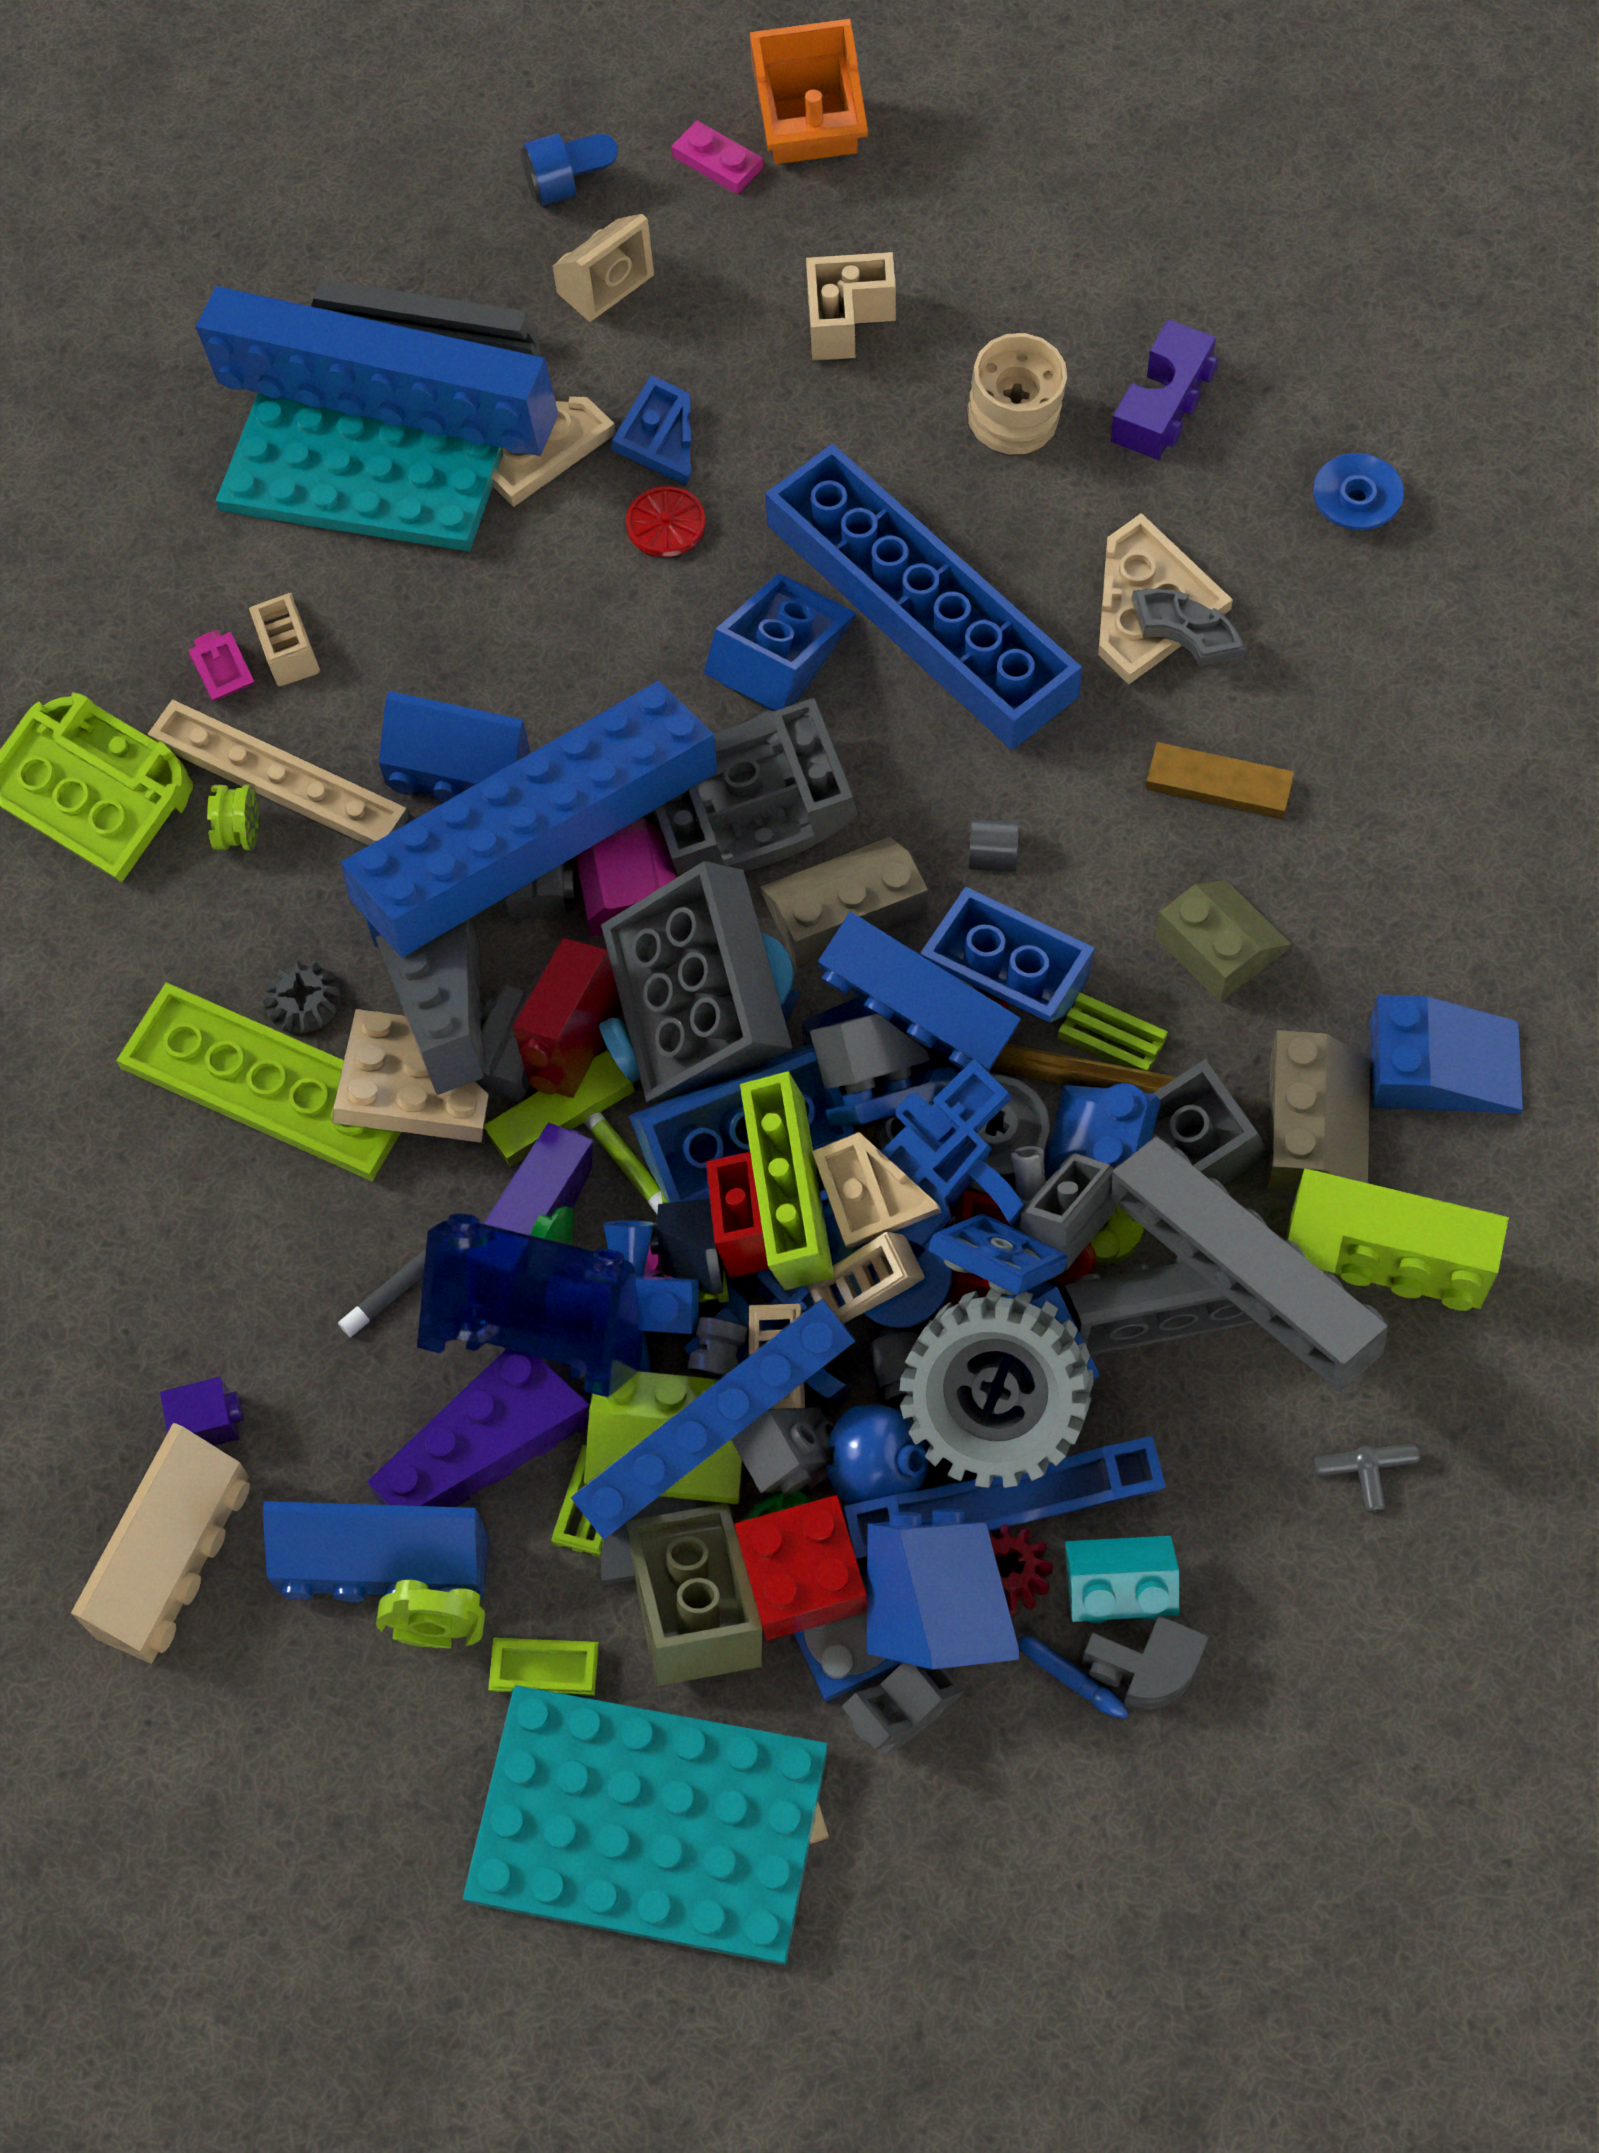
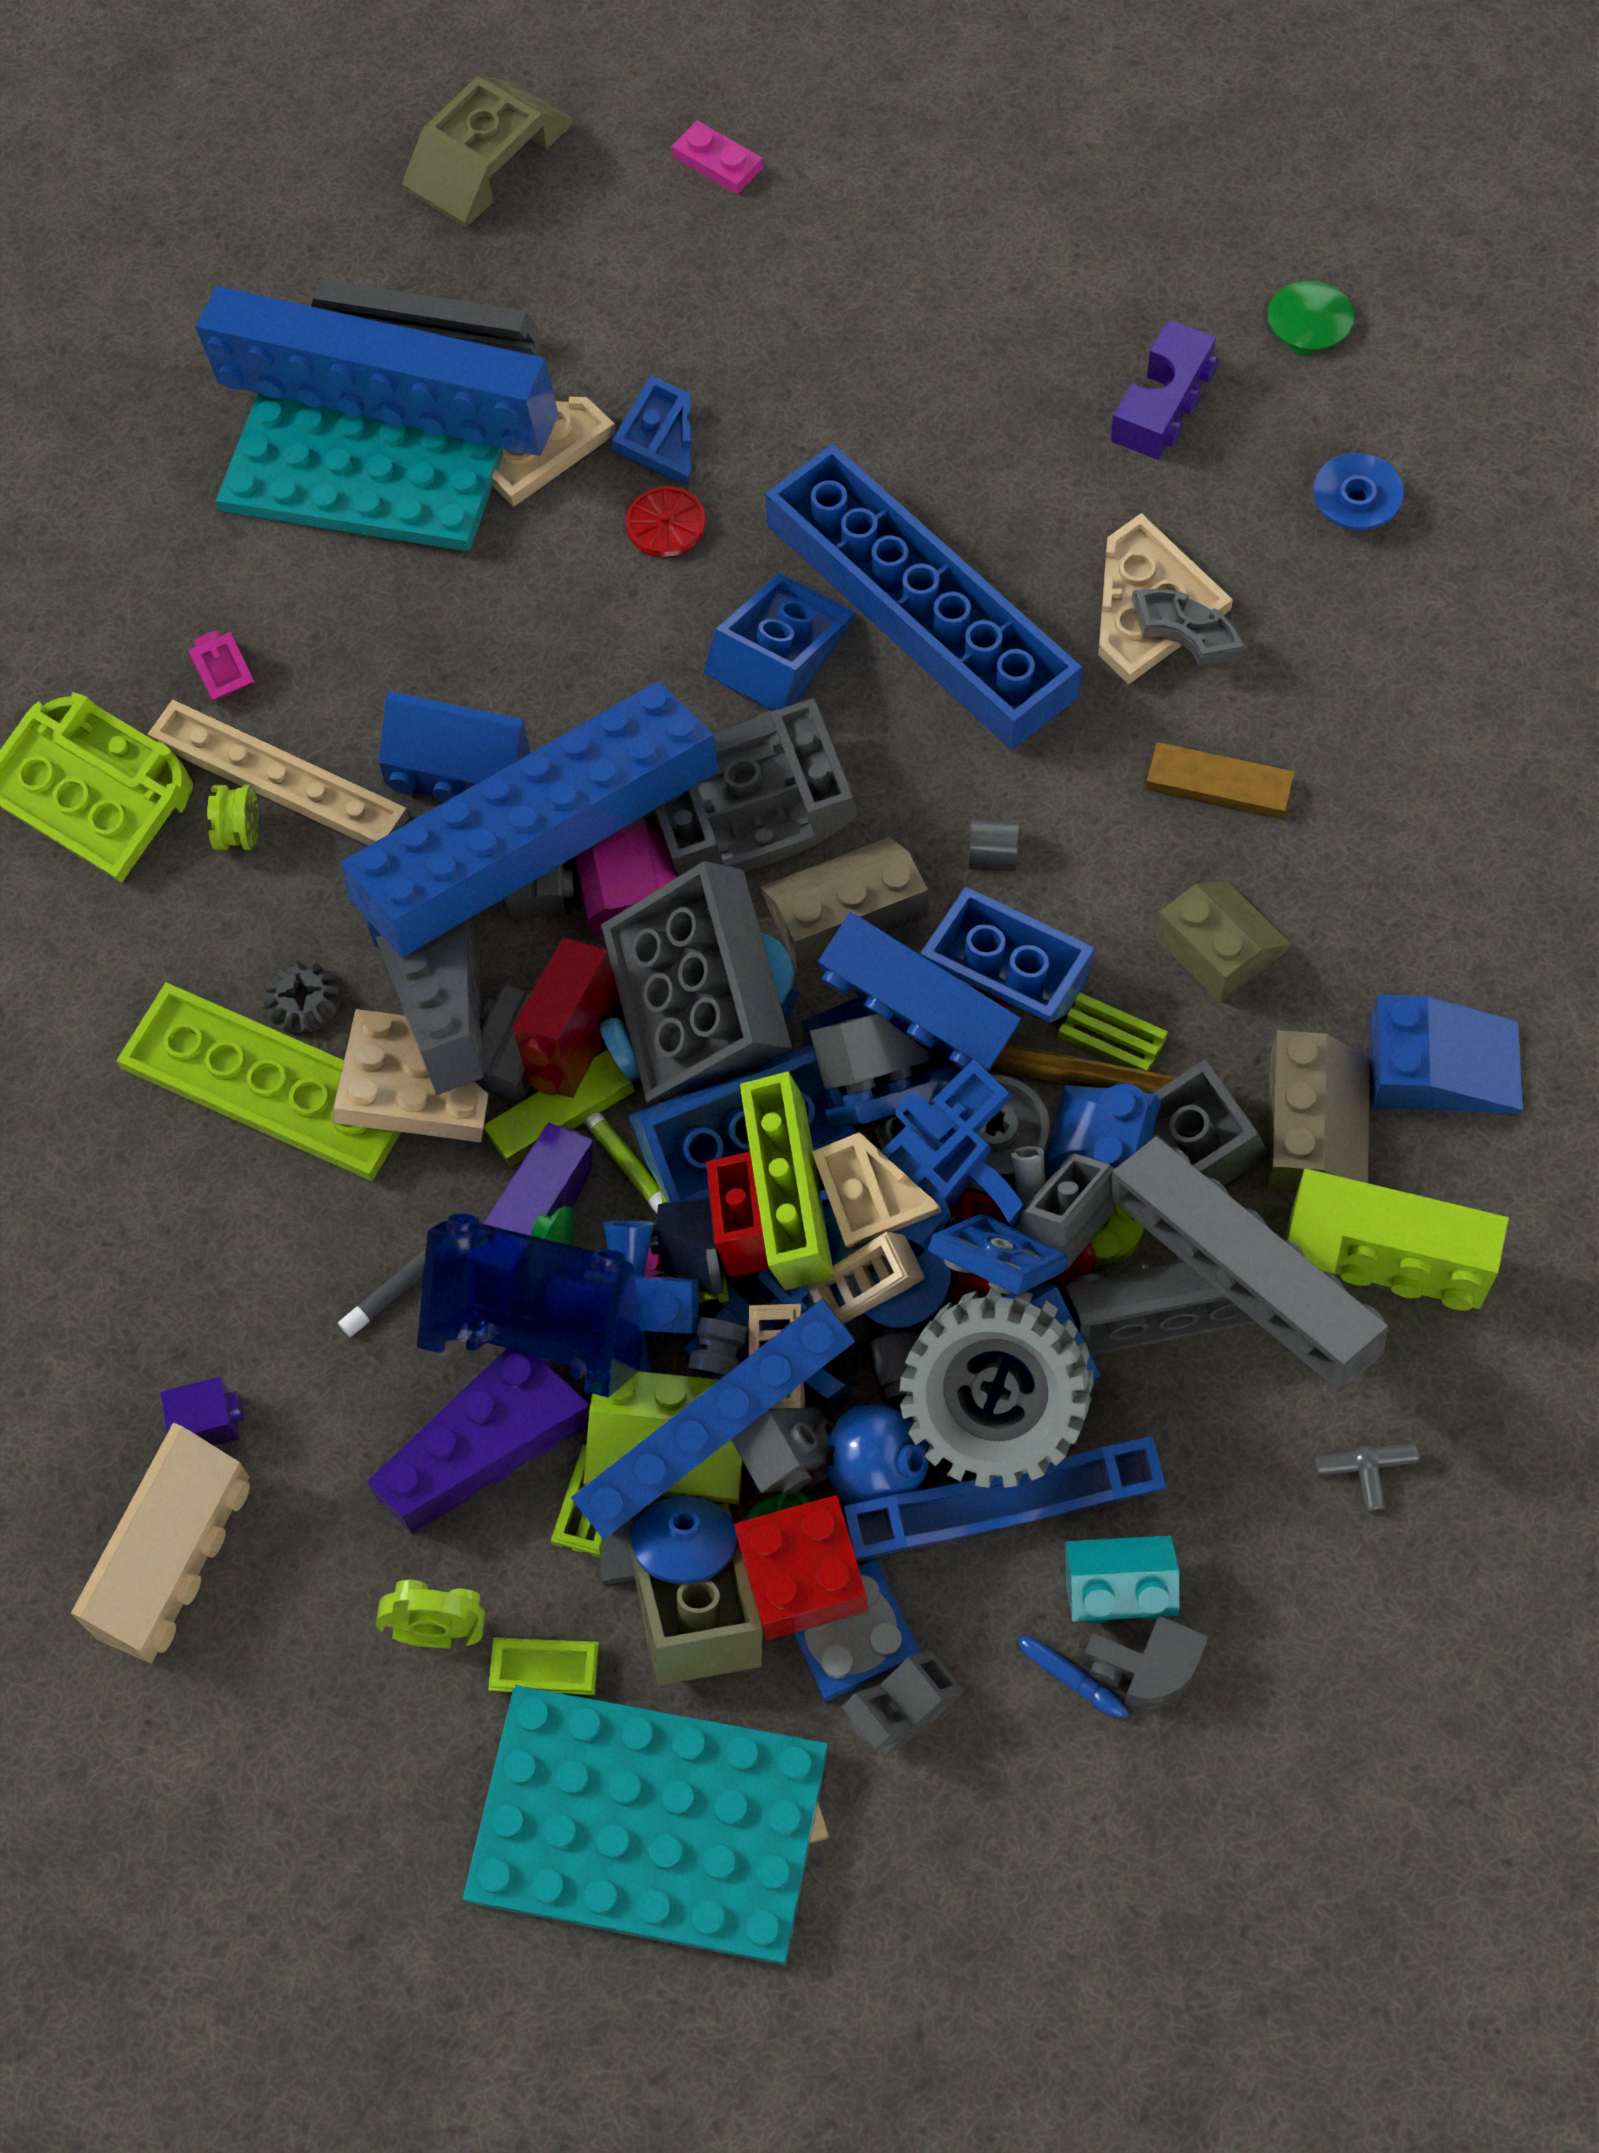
tan slope [249,593,320,687] -> none
blue slope [263,1501,489,1602] -> none
blue piece [520,133,618,206] -> none
tan slope [553,214,654,322] -> none
orange piece [750,19,868,165] -> none
tan brick [806,252,896,361] -> none
blue slope [867,1509,1019,1670] -> none
tan wheel [967,333,1067,455] -> none
dark red gear [988,1523,1053,1616] -> none
none -> olive slope [402,76,573,228]
none -> blue dish [631,1496,737,1584]
none -> green dish [1267,280,1354,356]

